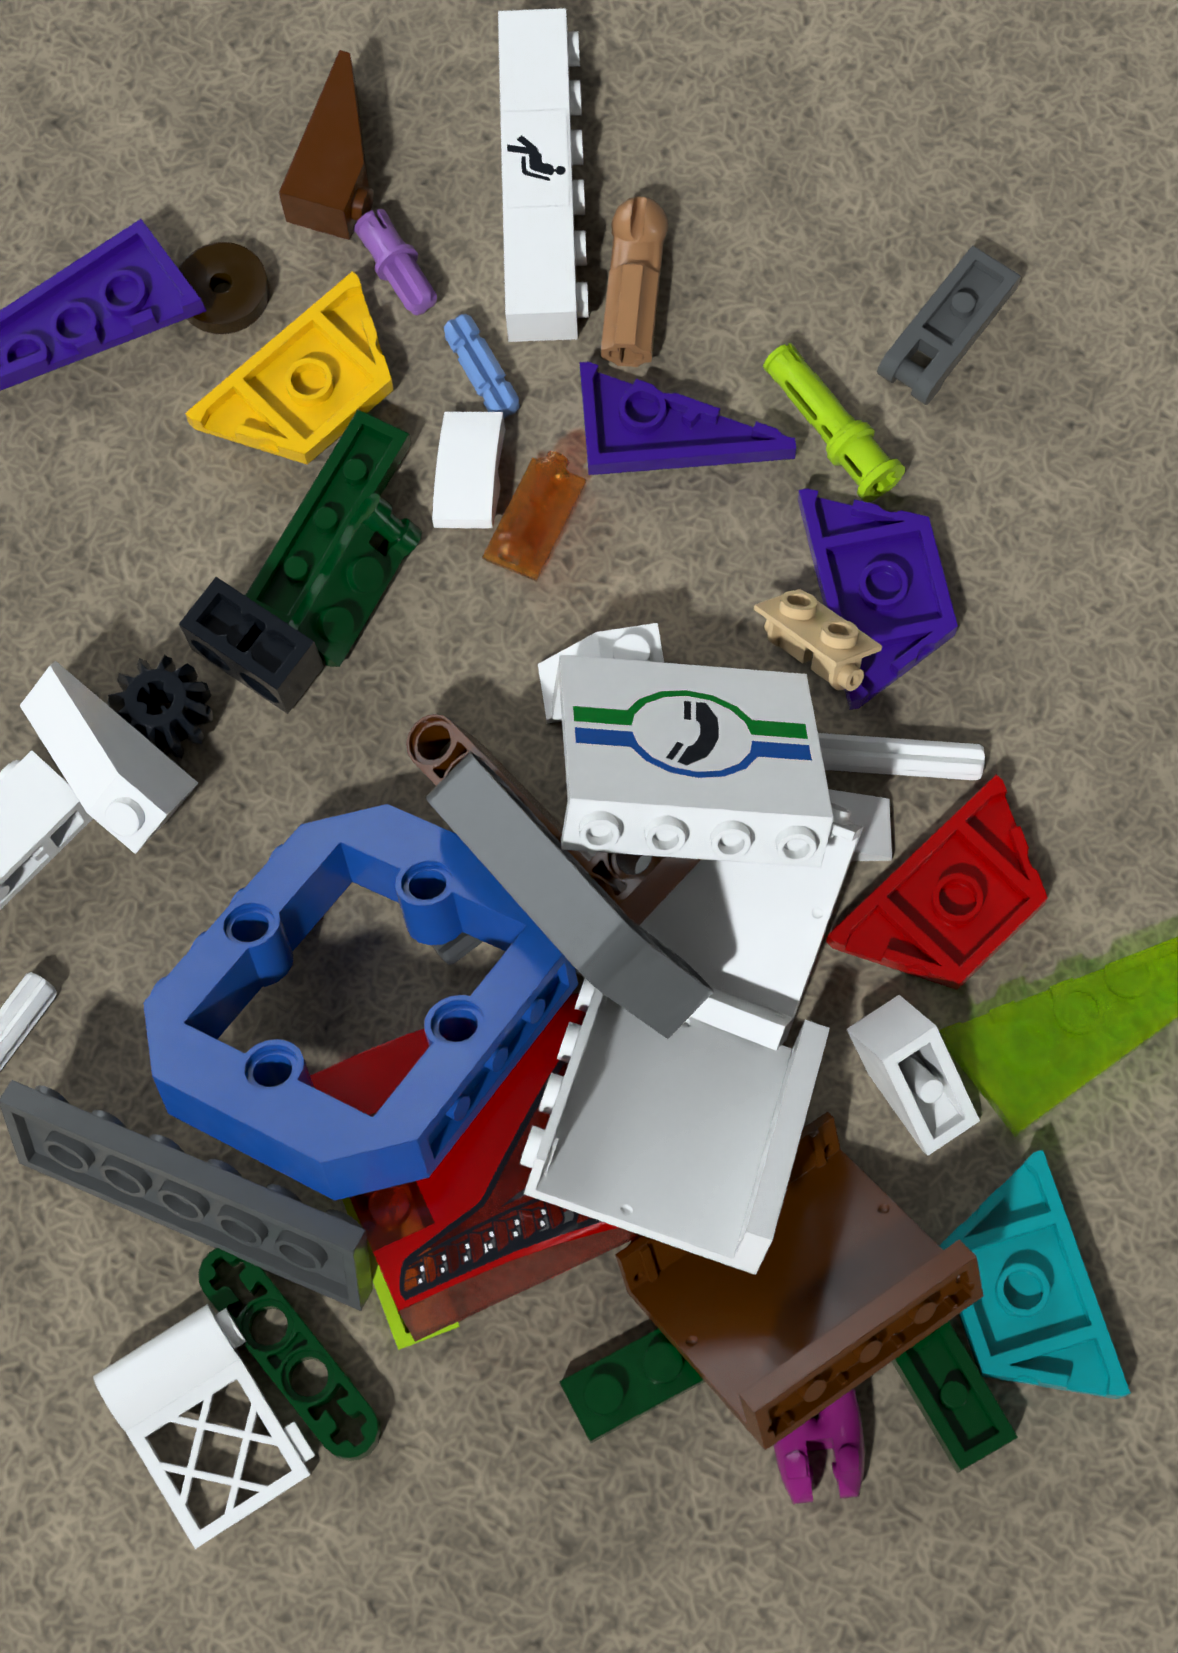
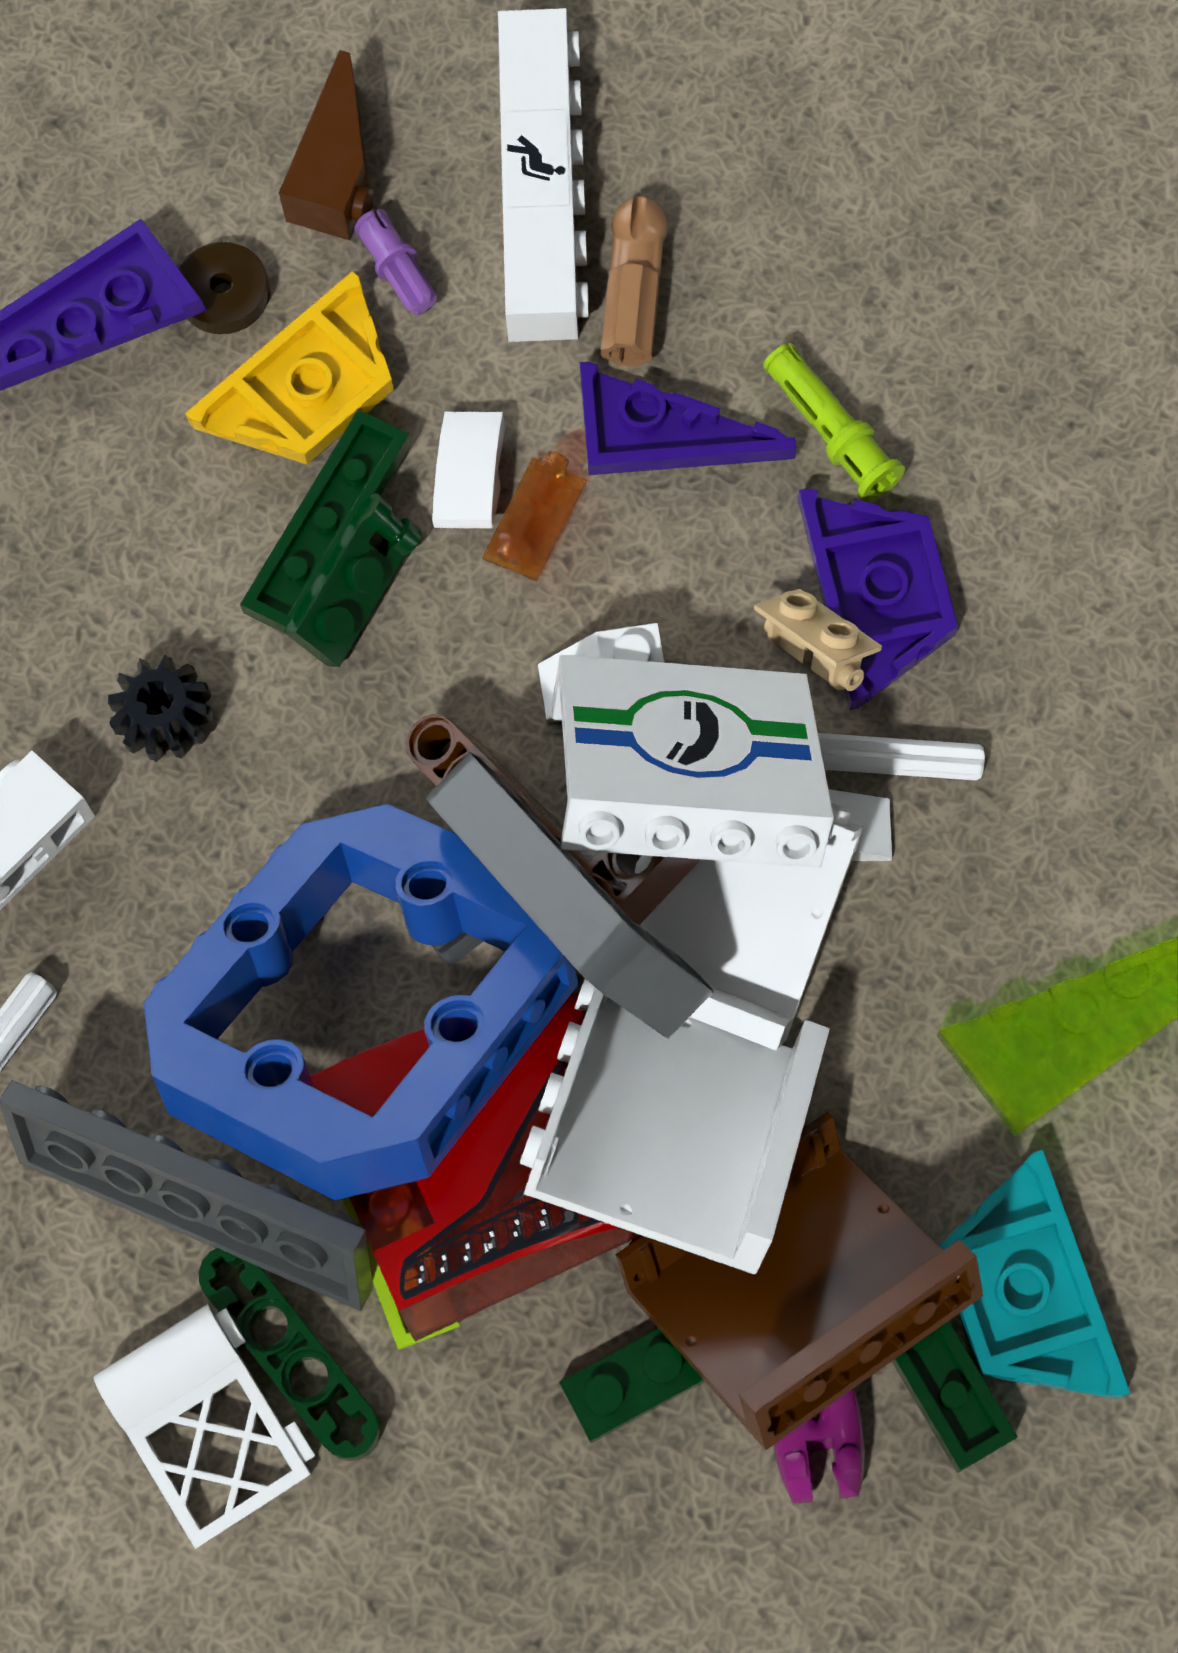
white slope [20,661,198,854] -> none
black brick [179,577,324,714] -> none
medium blue axle [444,314,520,419] -> none
red wing [826,774,1048,990] -> none
white slope [847,995,980,1156] -> none
dark grey plate [877,245,1021,405] -> none

